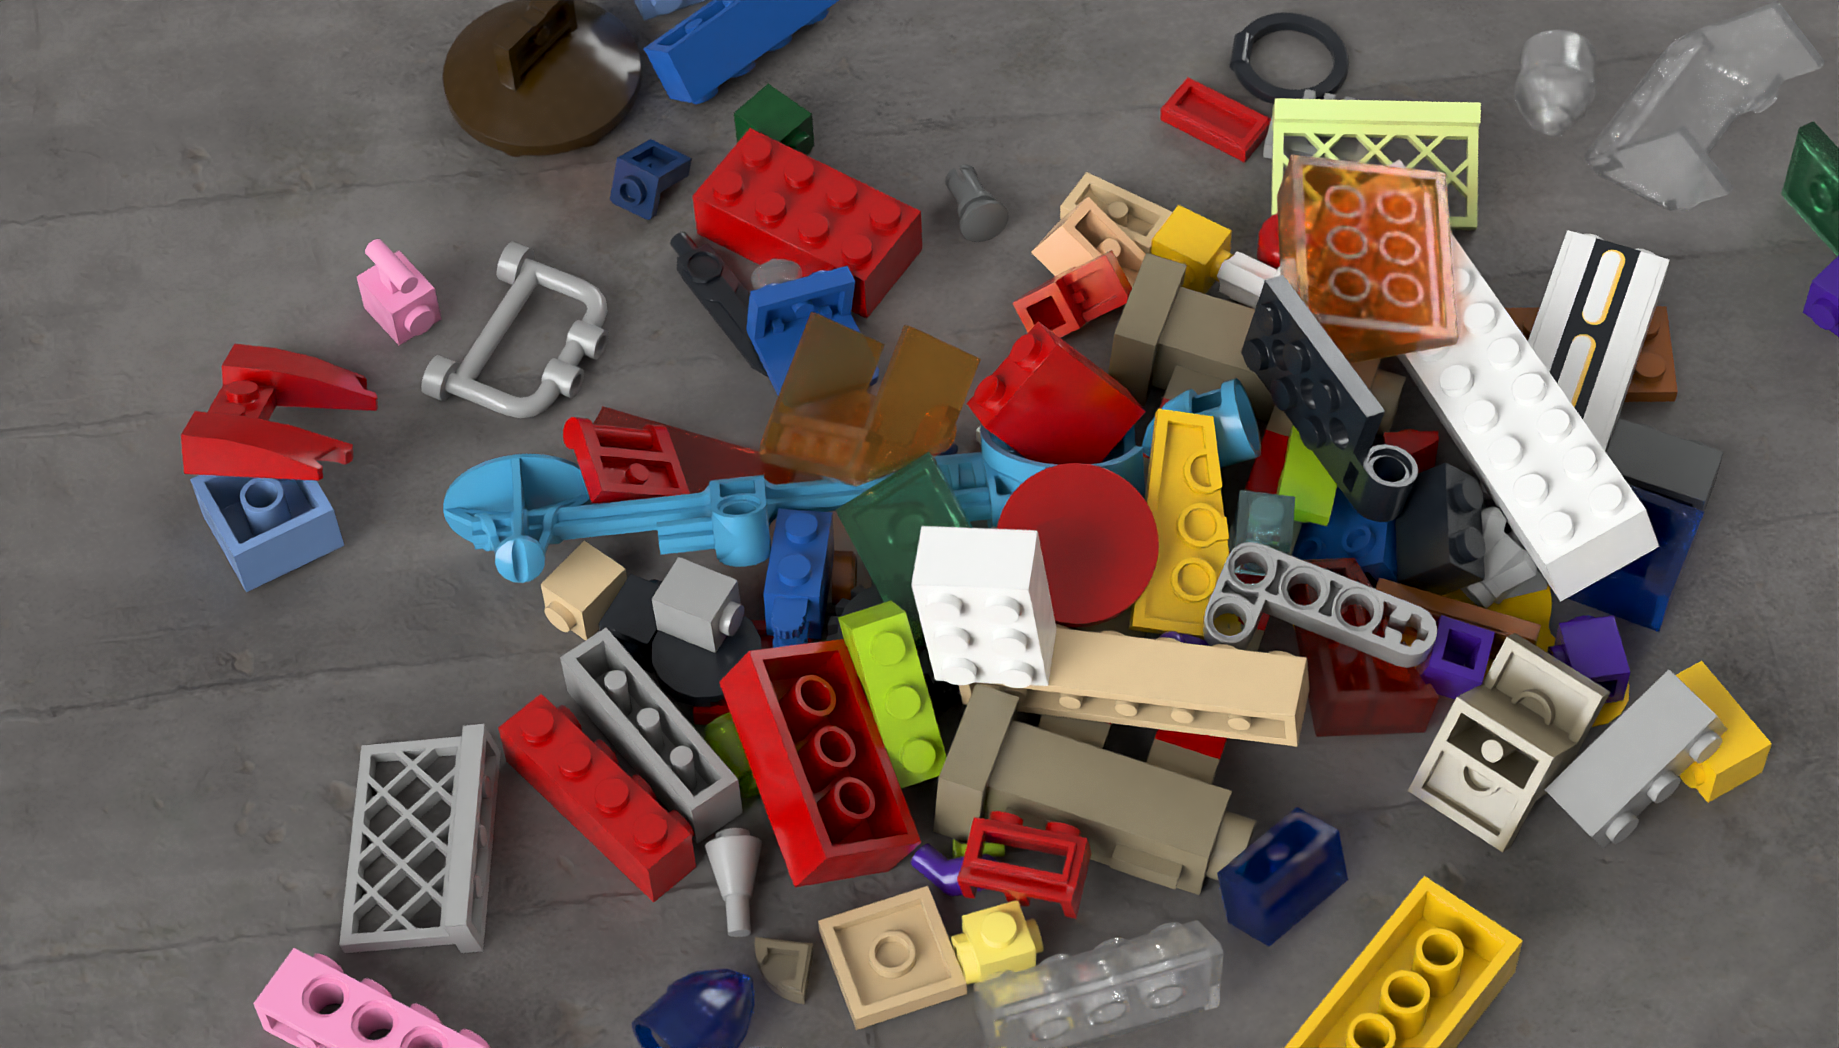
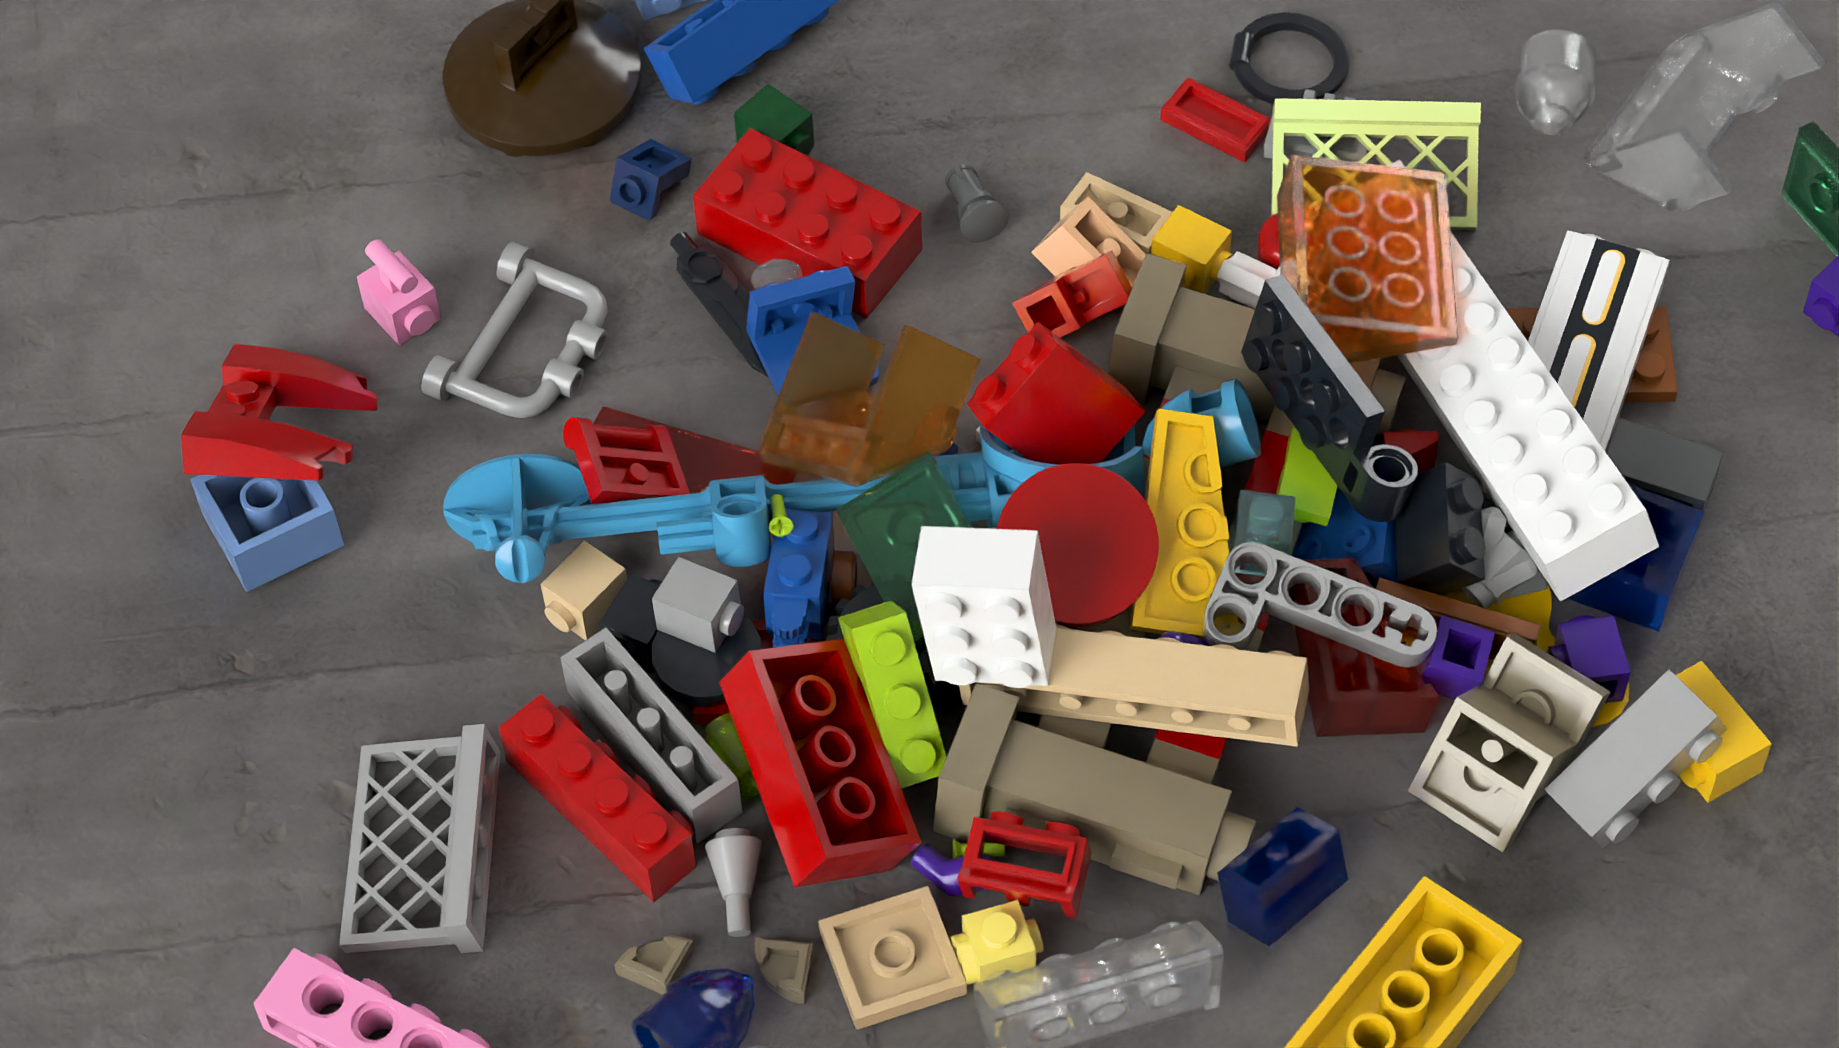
none -> dark tan tile [614,935,694,996]
none -> lime piece [769,494,793,537]

